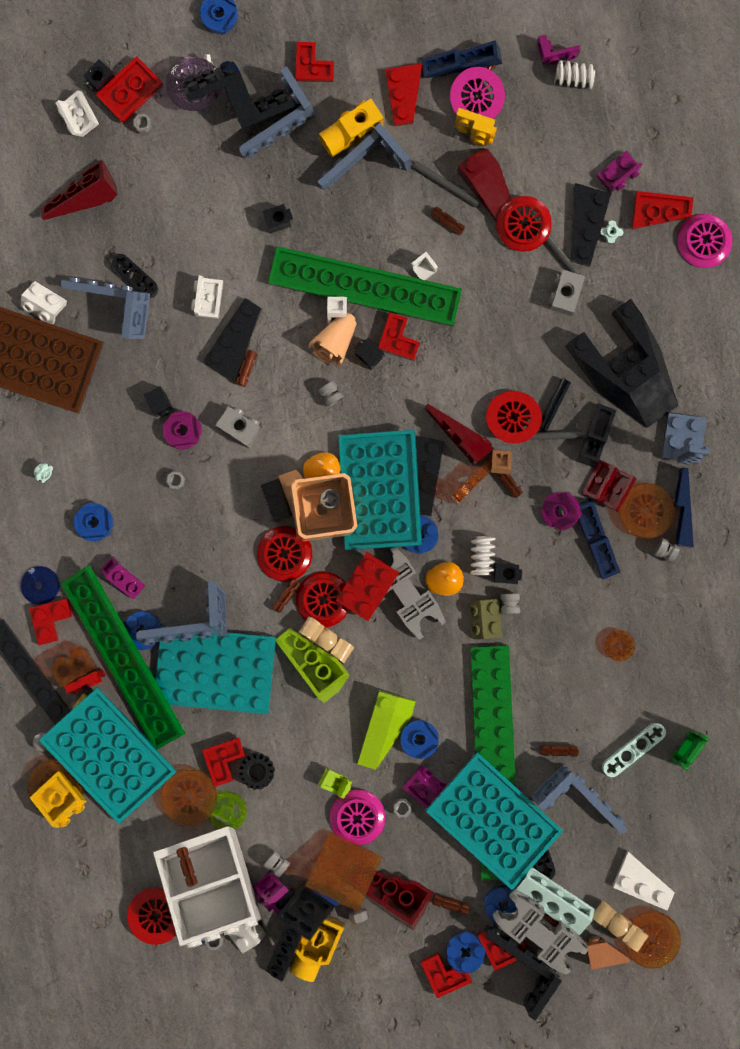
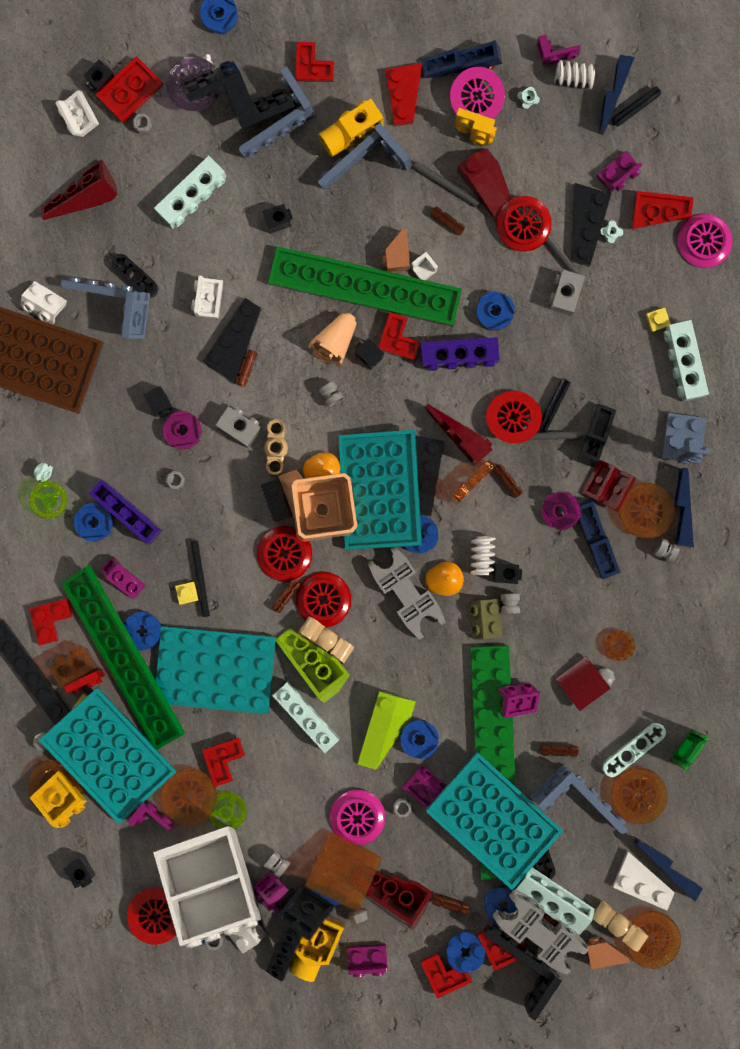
clear blue dish [21,566,60,605] -> none
sand blue bracket [136,581,227,645] -> none
copper axle [176,847,198,887] -> none
black tyre [239,753,275,790] -> none
lime bracket [318,768,352,799] -> none
light grey wheel [319,489,340,510] -> none
white panel [327,297,347,324] -> none
red plate [336,551,400,621] -> none
medium nougat bracket [490,450,512,474] -> none
black wedge [565,299,678,428] -> none
none -> clear neon green piece [29,481,67,519]
none -> black brick [63,855,96,888]
none -> dark purple brick [88,479,163,545]
none -> magenta bracket [127,801,174,831]
none -> light aqua brick [154,156,226,229]
none -> light yellow plate [175,582,199,605]
none -> black bar [191,541,210,617]
none -> tan piece [264,419,288,476]
none -> light aqua brick [273,681,340,753]
none -> magenta bracket [347,944,388,977]
none -> nougat slope [382,228,410,272]
none -> dark purple brick [421,337,499,371]
none -> blue plate [476,291,515,331]
none -> magenta bracket [498,683,540,718]
none -> light aqua plate [517,87,540,109]
none -> dark red slope [556,656,611,711]
none -> light grey tile [598,668,615,686]
none -> dark blue slope [599,55,635,134]
none -> clear orange piece [611,768,667,824]
none -> black axle [612,86,661,127]
none -> dark blue slope [634,838,703,902]
none -> light yellow plate [646,308,671,332]
none -> light aqua brick [664,320,709,402]

